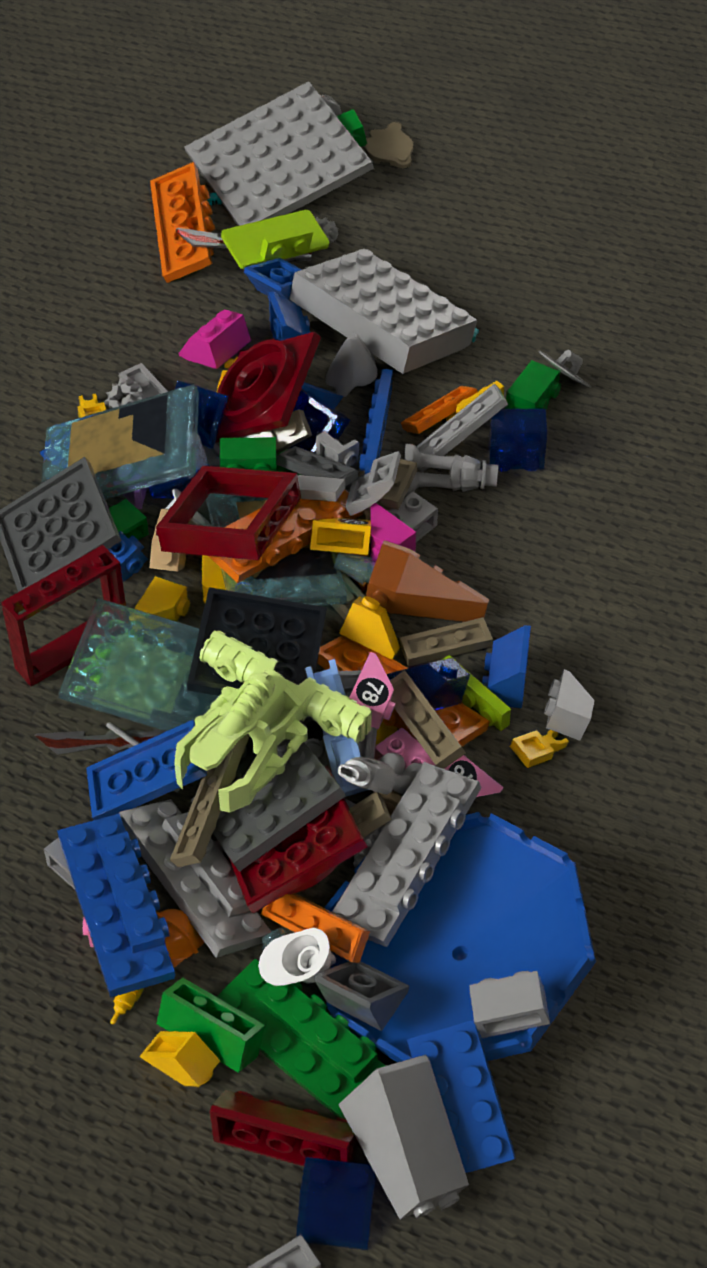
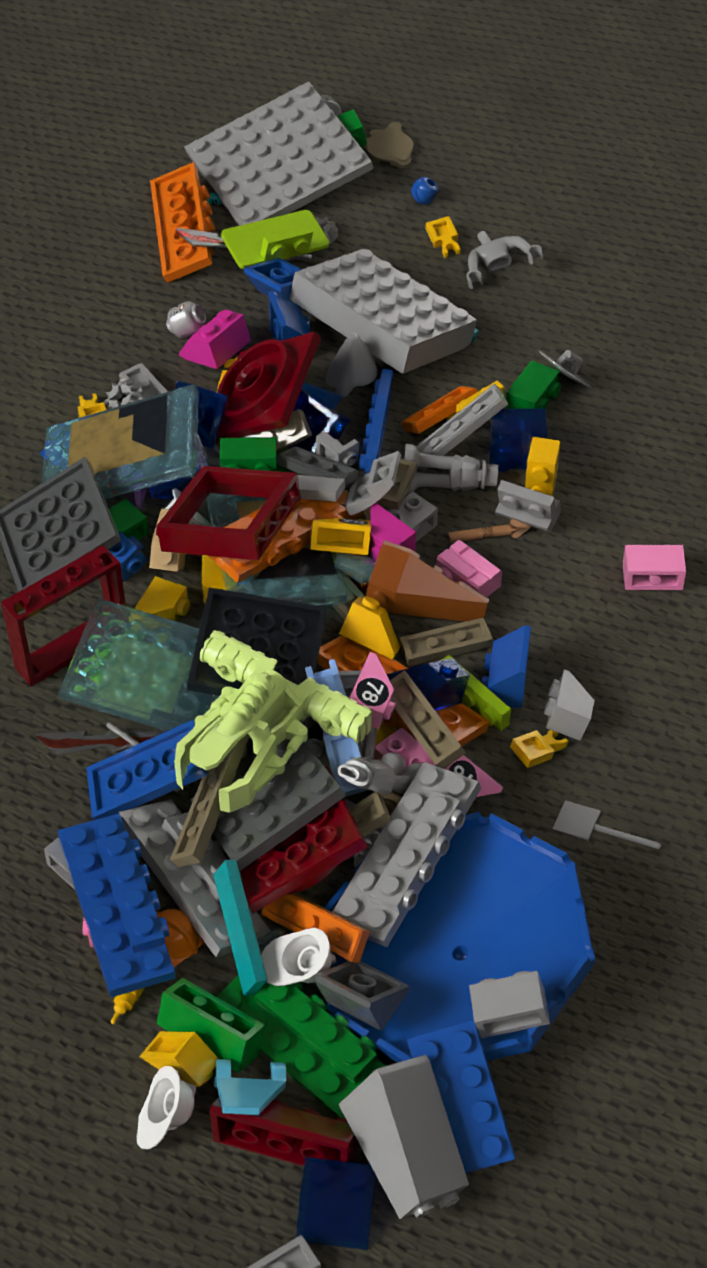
none -> white piece [137,1066,196,1149]
none -> light grey head [166,301,206,339]
none -> teal tile [213,859,267,996]
none -> medium azure flag [213,1059,286,1115]
none -> blue piece [411,177,439,205]
none -> yellow plate [425,216,460,258]
none -> bright pink brick [436,540,502,598]
none -> medium nougat piece [448,518,532,543]
none -> light grey piece [466,231,543,289]
none -> light grey brick [495,480,561,532]
none -> yellow brick [525,437,560,496]
none -> light grey piece [553,800,661,849]
none -> bright pink brick [623,545,686,590]

